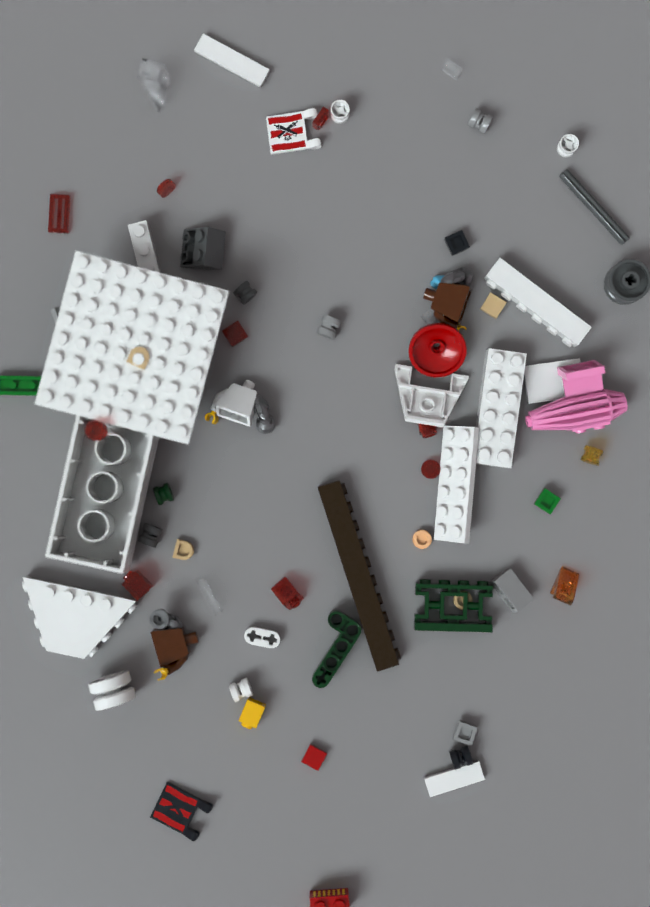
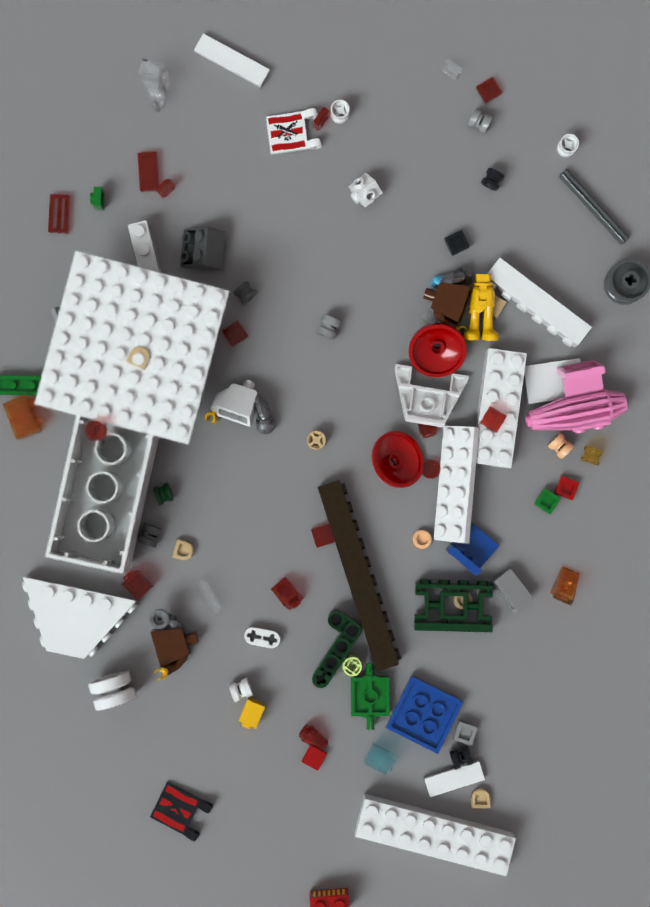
none -> clear orange brick [3,395,43,440]
none -> green plate [90,187,104,210]
none -> clear red tile [137,152,160,192]
none -> clear red cone [299,724,328,750]
none -> tan wheel [307,431,326,450]
none -> clear red tile [311,524,335,548]
none -> yellowish green wheel [343,655,362,676]
none -> white brick [348,173,382,207]
none -> green plate [351,663,390,730]
none -> white brick [355,793,516,876]
none -> clear light blue brick [364,743,396,775]
none -> red dish [372,431,424,488]
none -> blue plate [386,675,463,754]
none -> blue bracket [445,522,499,576]
none -> yellow piece [463,274,499,341]
none -> tan tile [471,788,491,808]
none -> clear red tile [476,77,502,104]
none -> clear red tile [480,406,506,433]
none -> black wheel [481,168,505,191]
none -> light nougat wheel [547,432,574,459]
none -> red tile [554,476,580,500]

